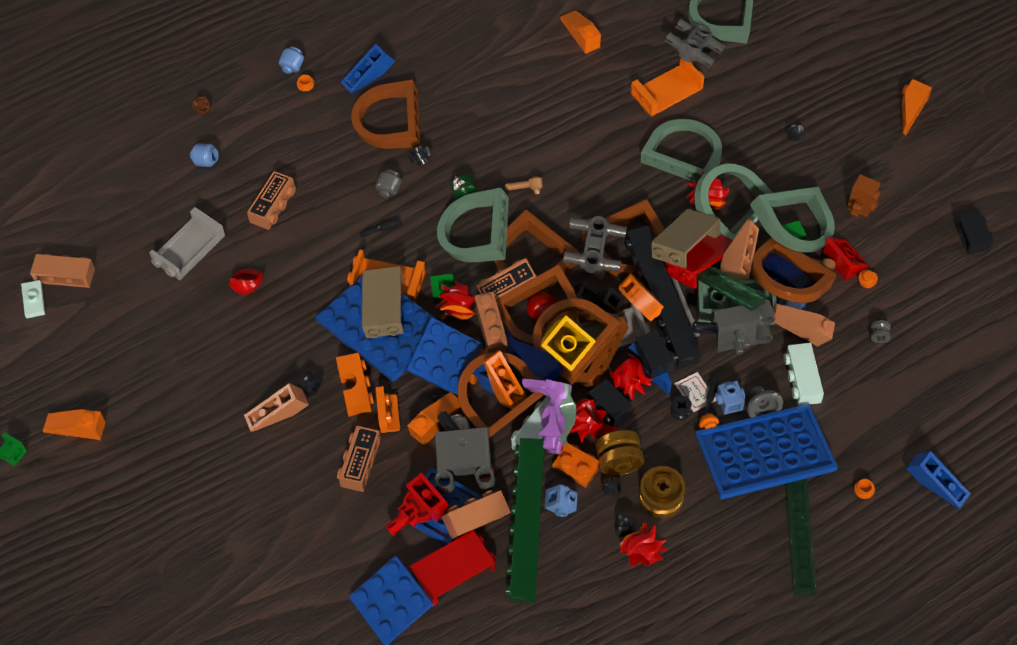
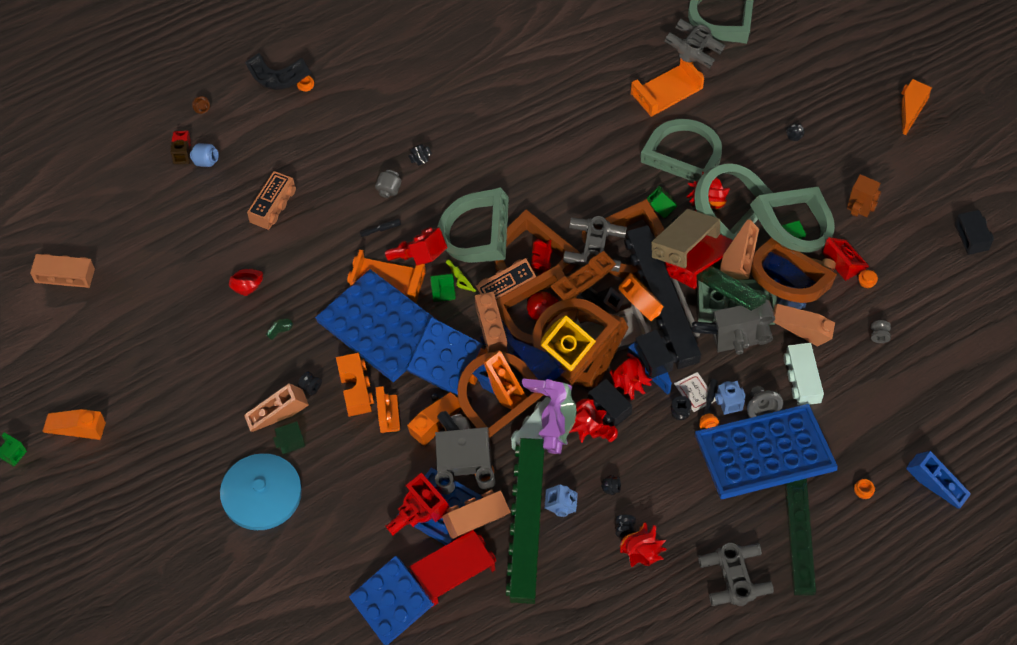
light aqua plate [21,280,45,318] -> none
light grey panel [149,207,225,280] -> none
medium blue head [279,47,304,74] -> none
nougat brick [337,426,381,492] -> none
blue slope [341,44,395,94] -> none
dark orange window [351,79,420,149] -> none
dark tan panel [362,266,404,338] -> none
red hair [435,281,476,320] -> none
dark green head [451,174,477,199] -> none
medium nougat piece [505,176,543,195] -> none
orange bracket [552,443,599,488] -> none
orange slope [560,10,601,54] -> none
pearl gold wheel [596,430,644,476] -> none
pearl gold wheel [639,466,685,518] -> none
none -> dark brown leg [170,130,190,164]
none -> dark azure dish [220,454,302,530]
none -> black plate [245,53,312,90]
none -> clear green arm [266,318,293,340]
none -> clear green brick [273,421,305,454]
none -> red brick [385,227,448,265]
none -> lime hand [446,260,476,292]
none -> red hinge [531,239,552,276]
none -> dark orange slope [551,251,616,301]
none -> green panel [647,186,677,218]
none -> dark grey piece [698,543,774,606]

